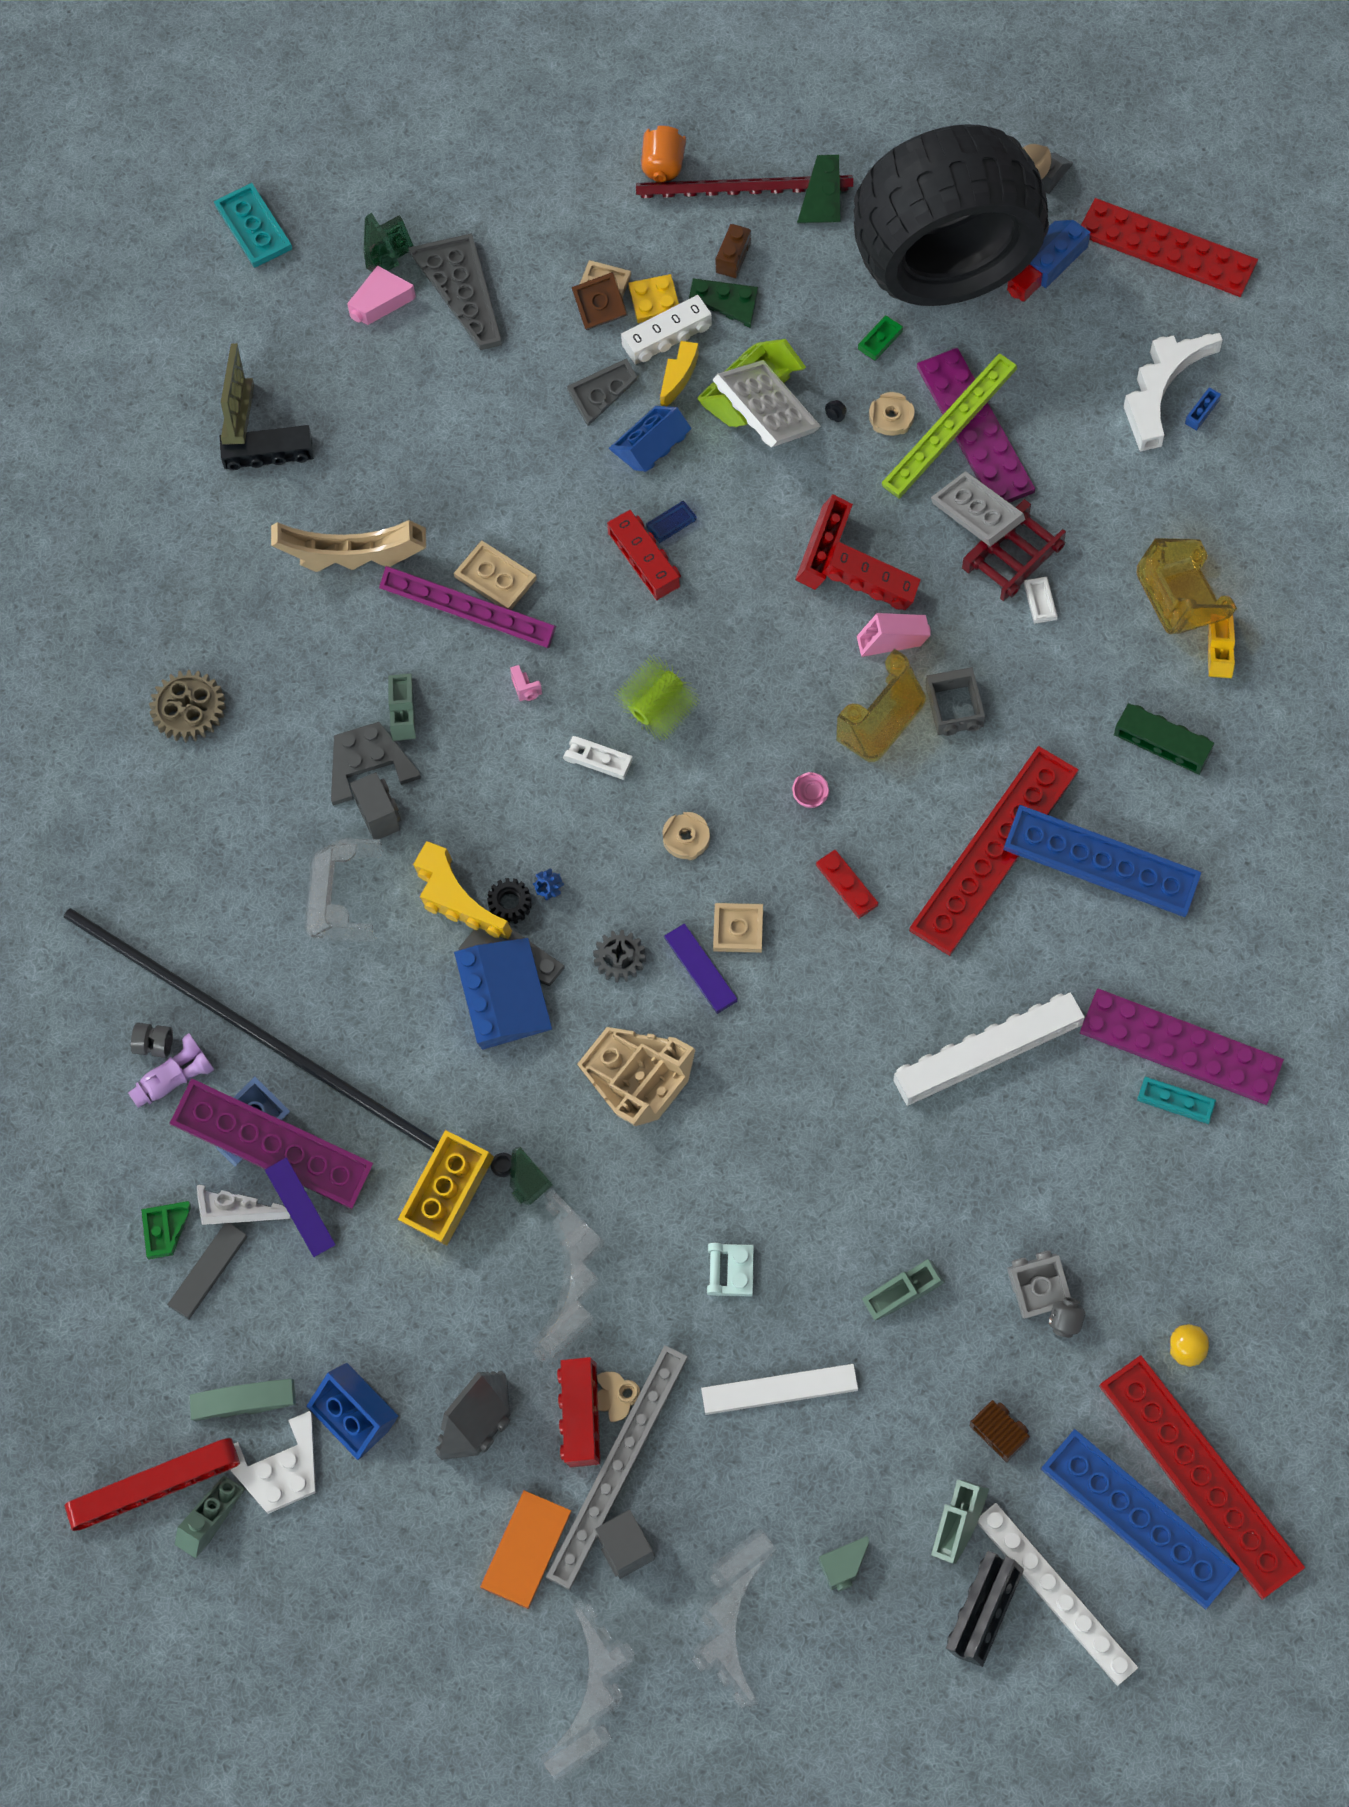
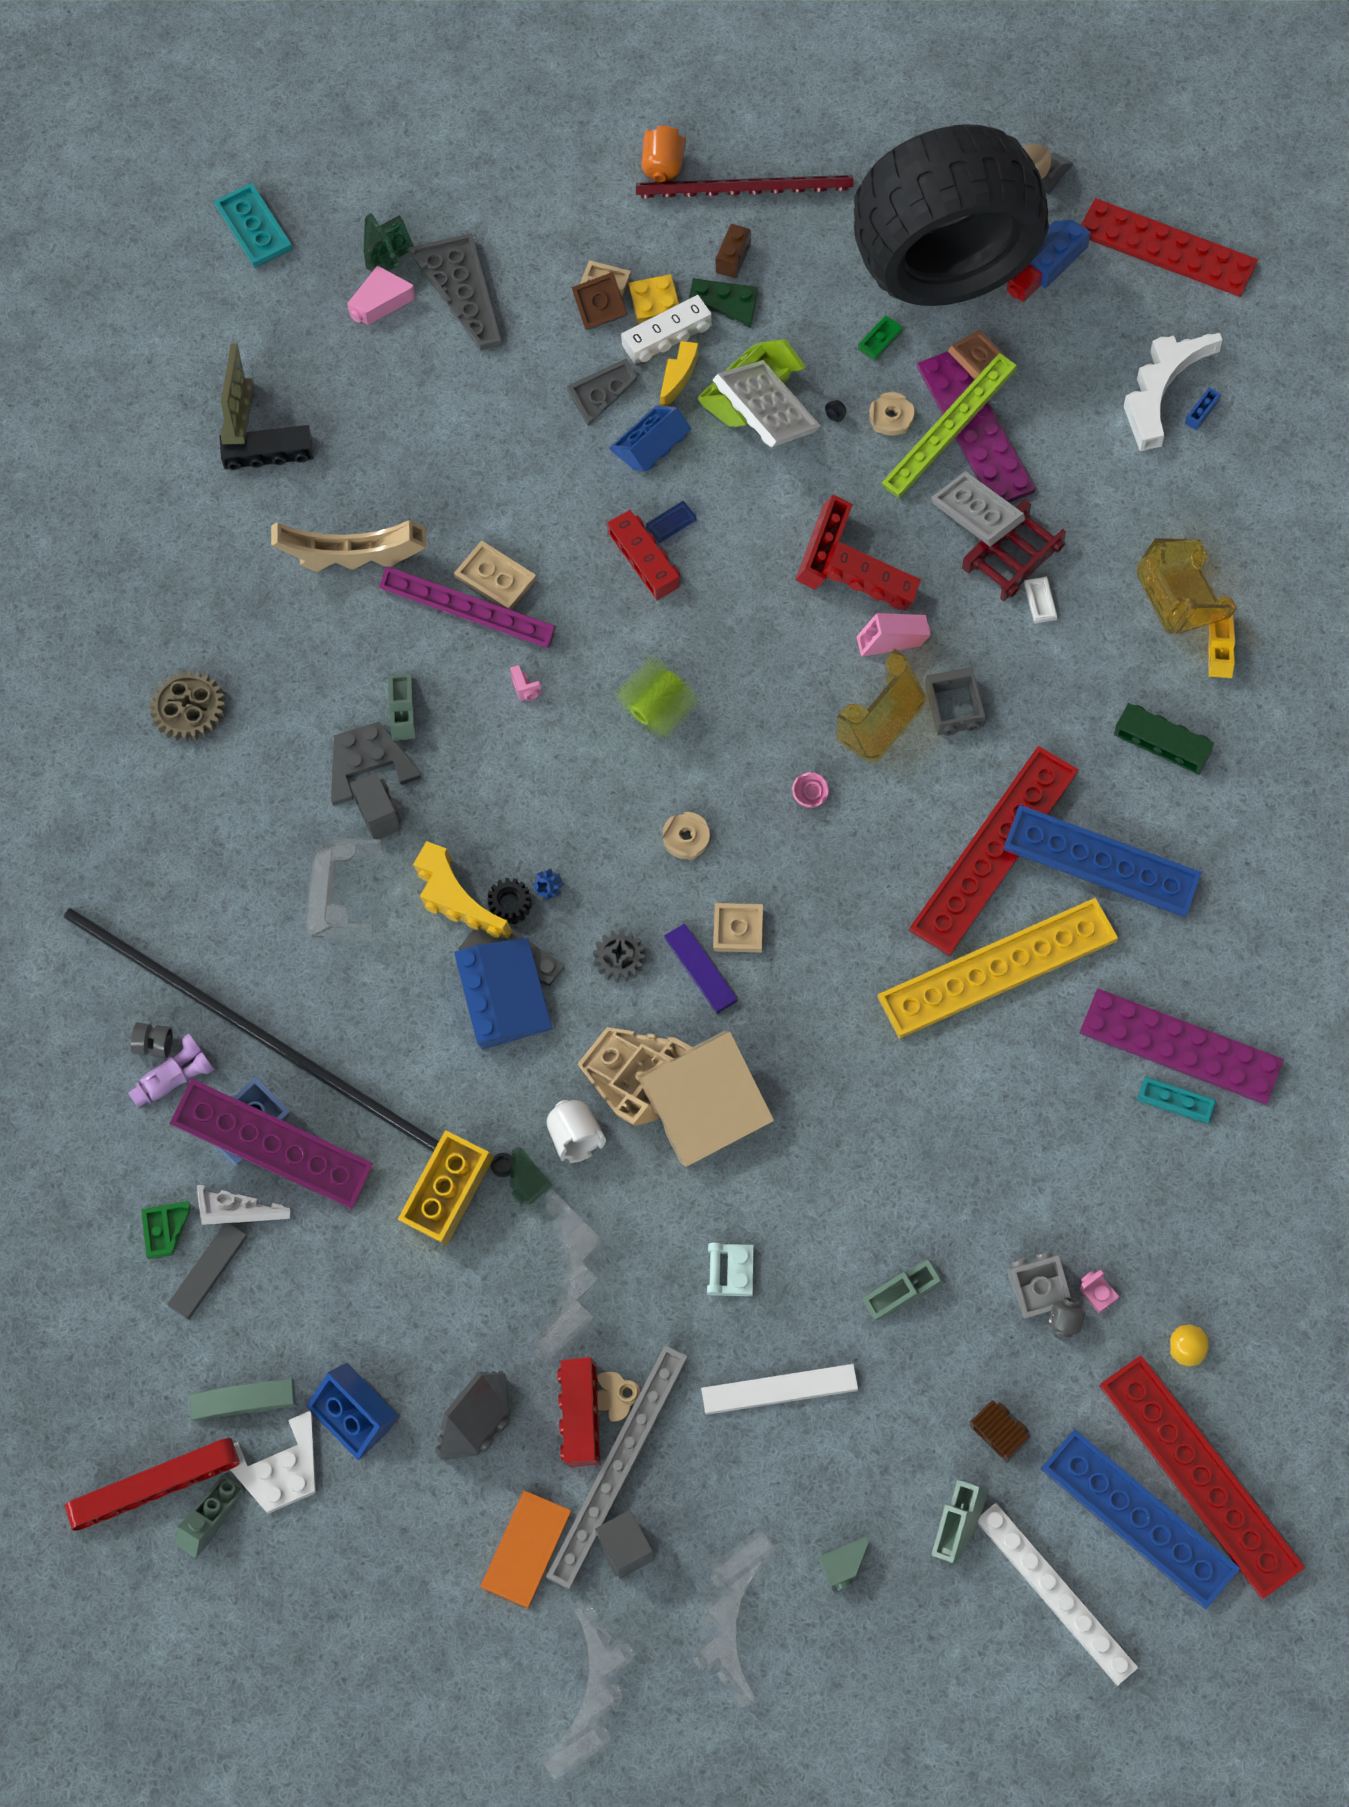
dark purple tile [264,1157,336,1257] -> none
white plate [563,736,633,780] -> none
dark green wing [797,155,840,223] -> none
red plate [816,850,878,919] -> none
white brick [894,992,1085,1106] -> none
black brick [946,1551,1024,1667] -> none
none -> white cylinder [546,1100,606,1163]
none -> tan tile [637,1031,774,1167]
none -> yellow plate [877,898,1118,1039]
none -> nougat plate [948,329,1008,379]
none -> bright pink bracket [1079,1270,1119,1314]

